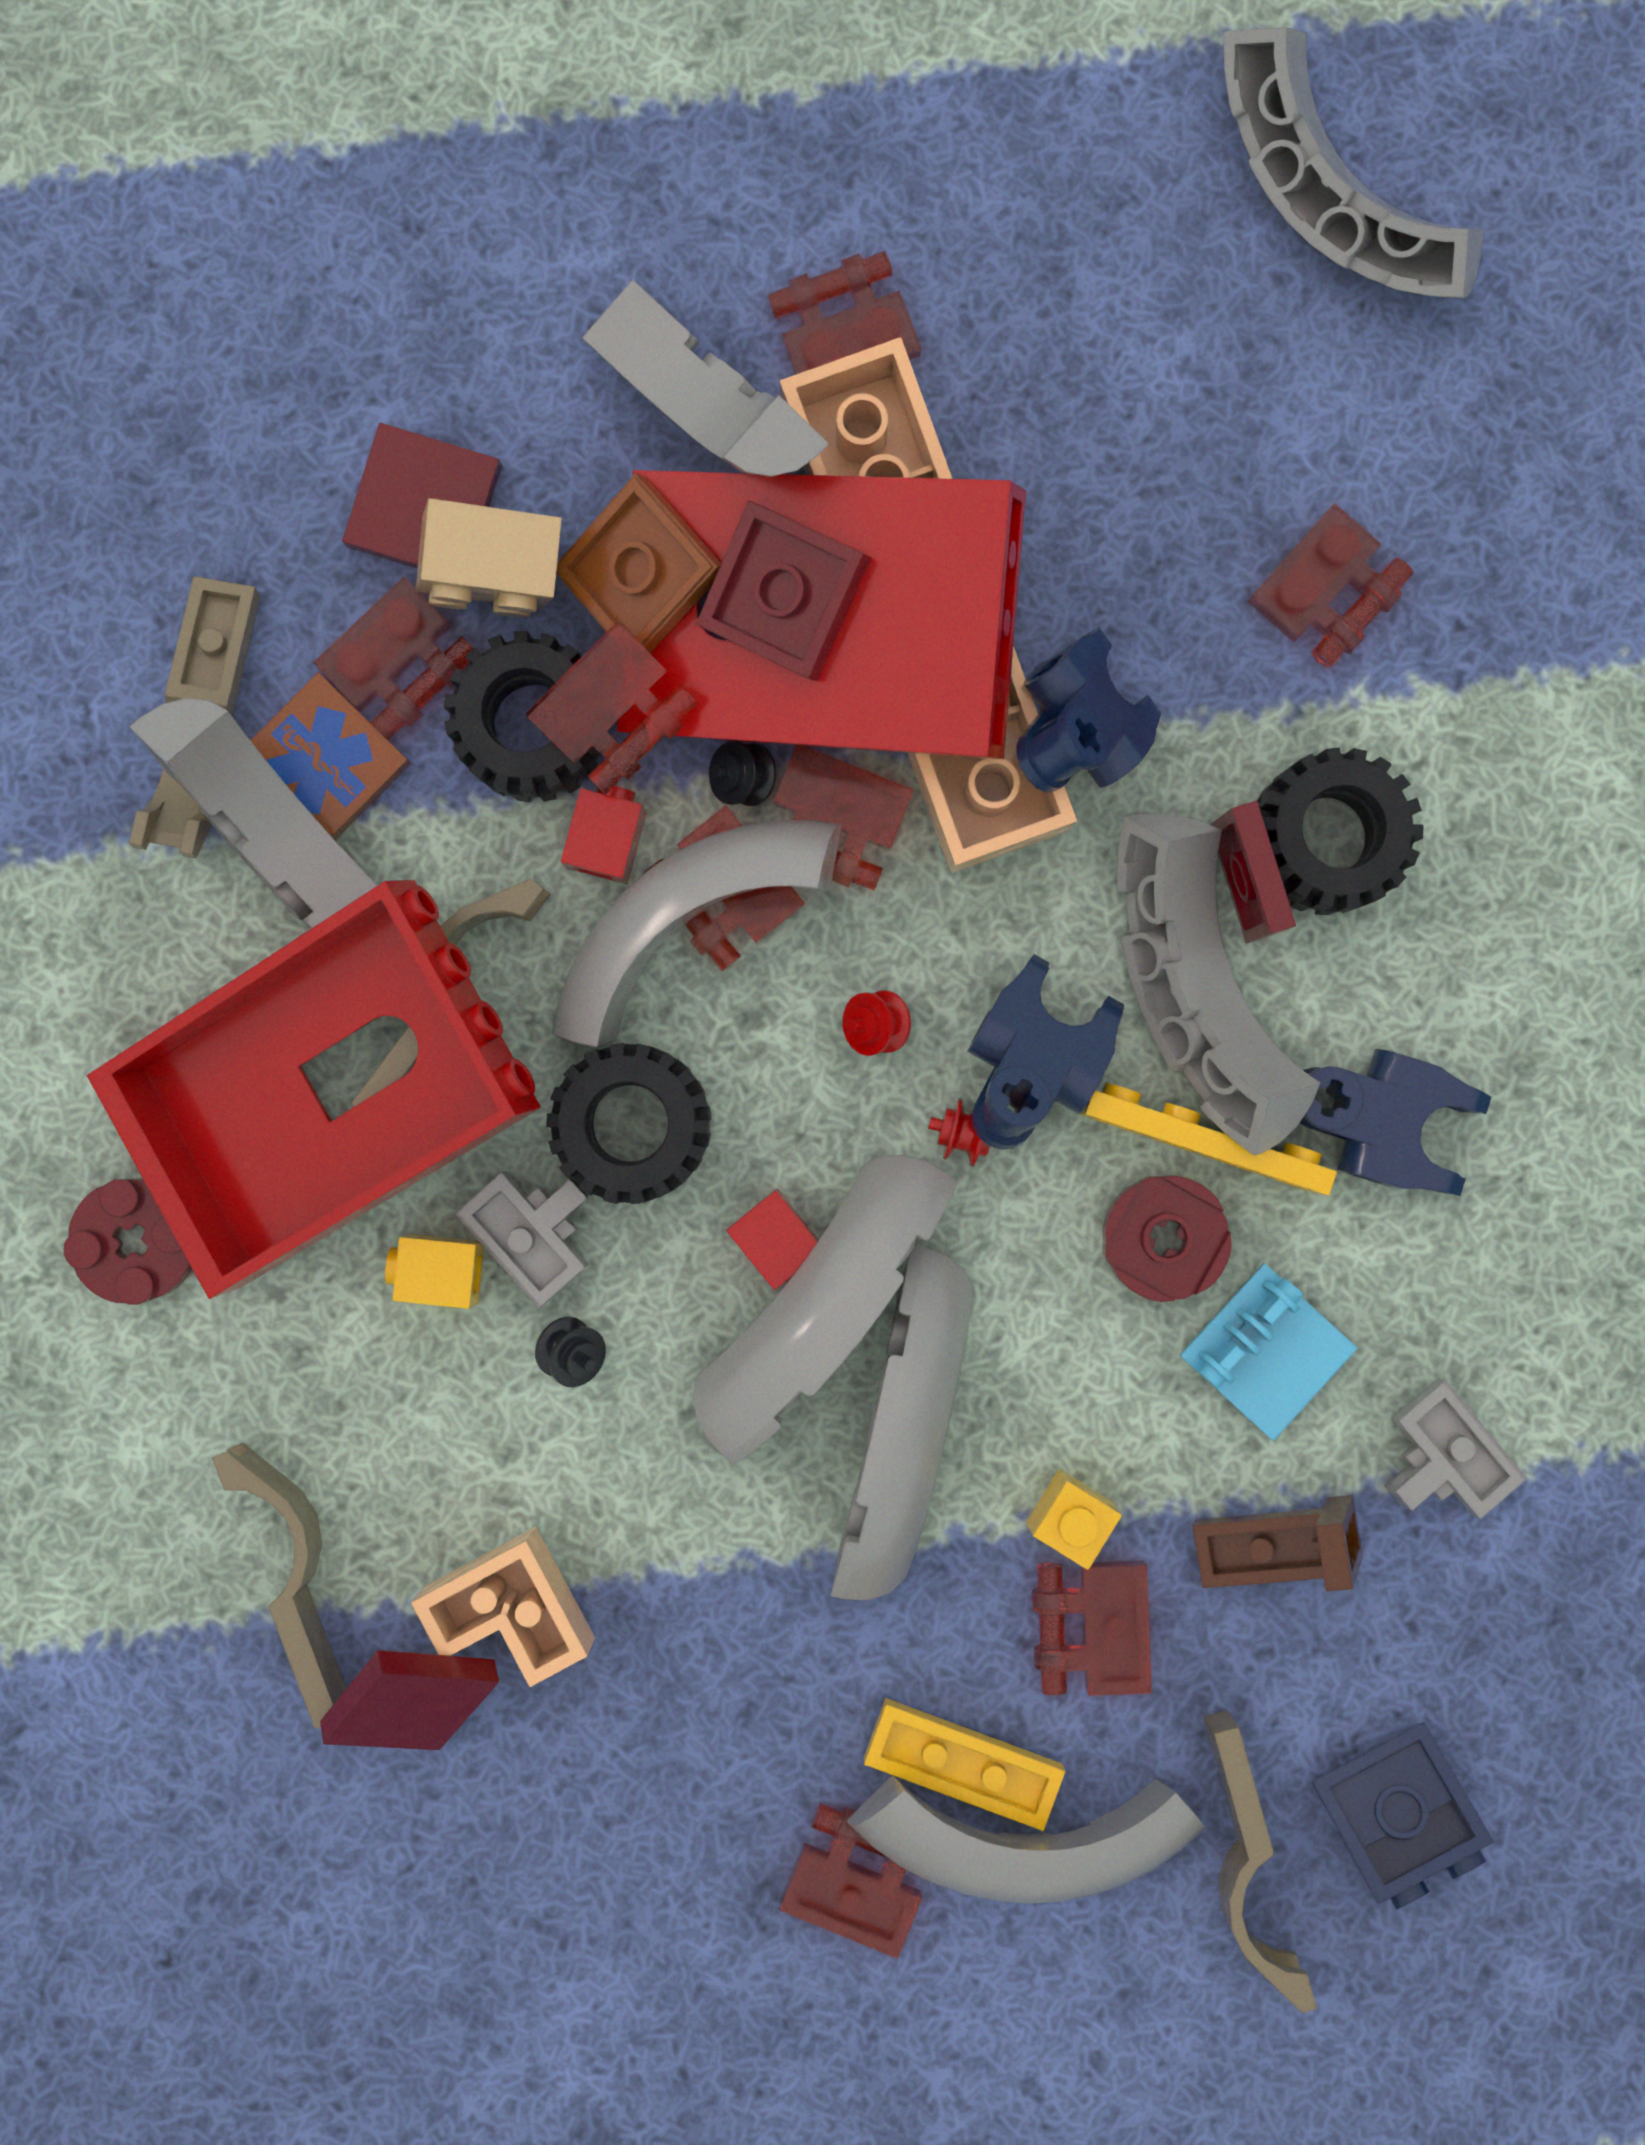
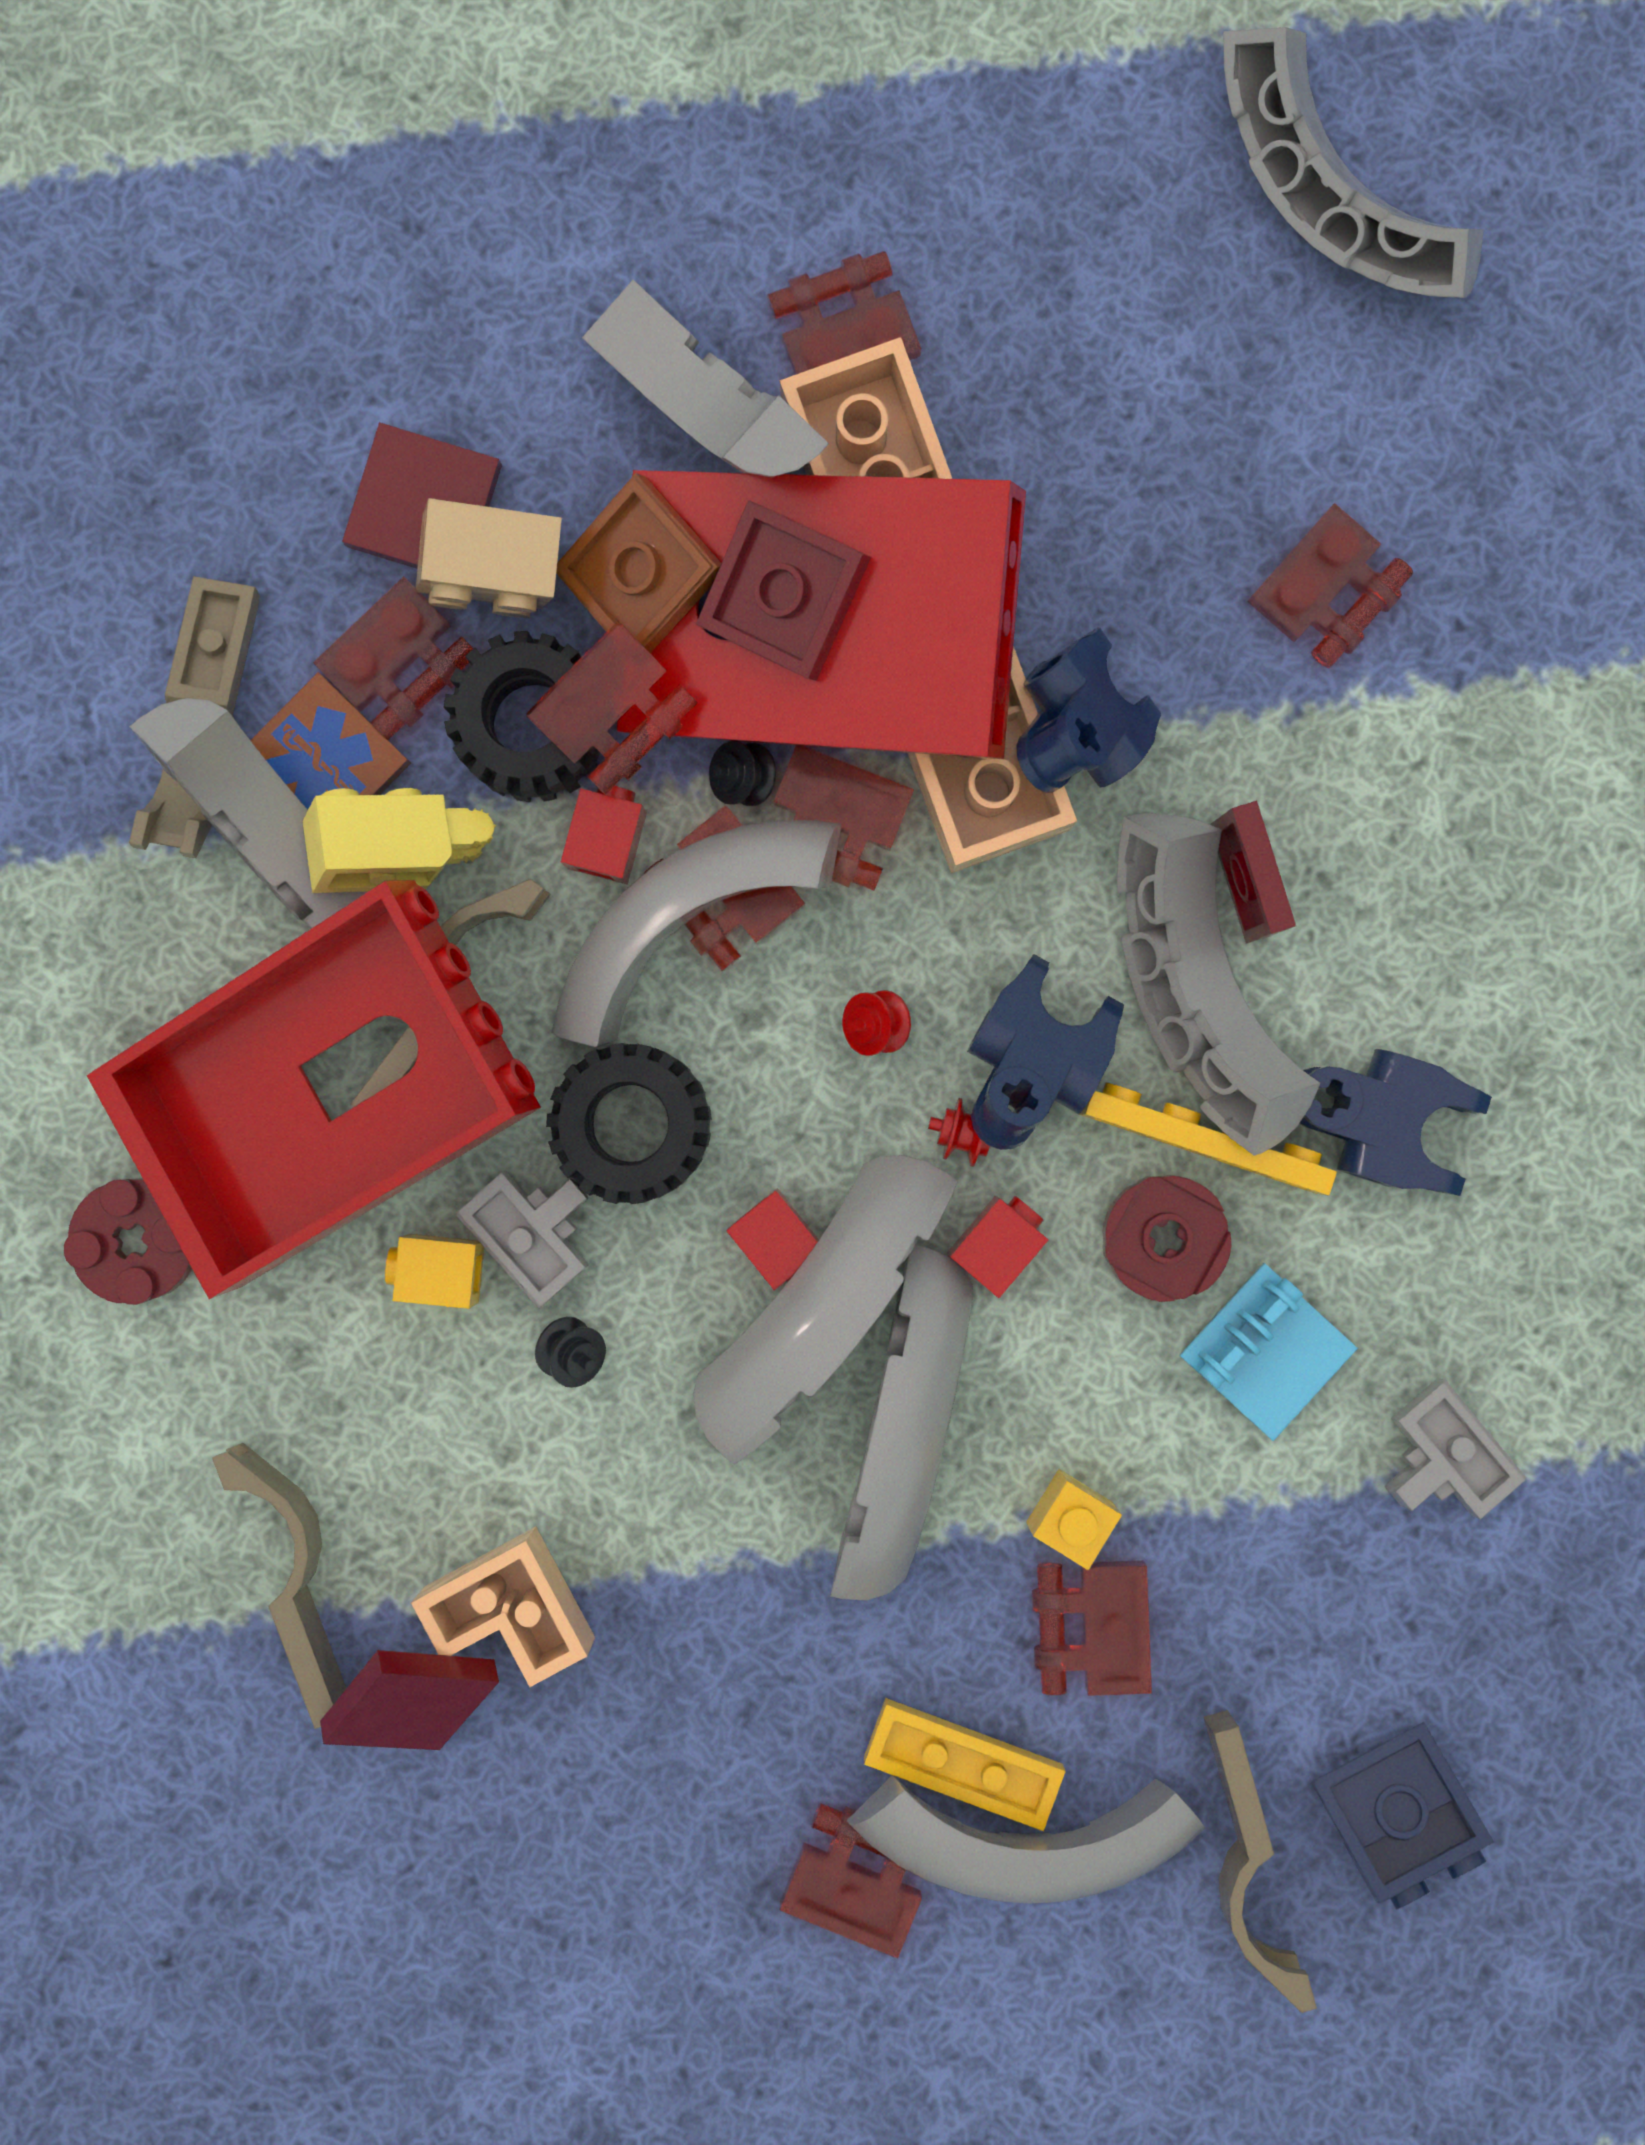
reddish brown bracket [1192,1495,1363,1591] -> none
black tyre [1257,747,1424,915] -> none
none -> light yellow hinge [302,788,496,893]
none -> red brick [947,1196,1048,1298]

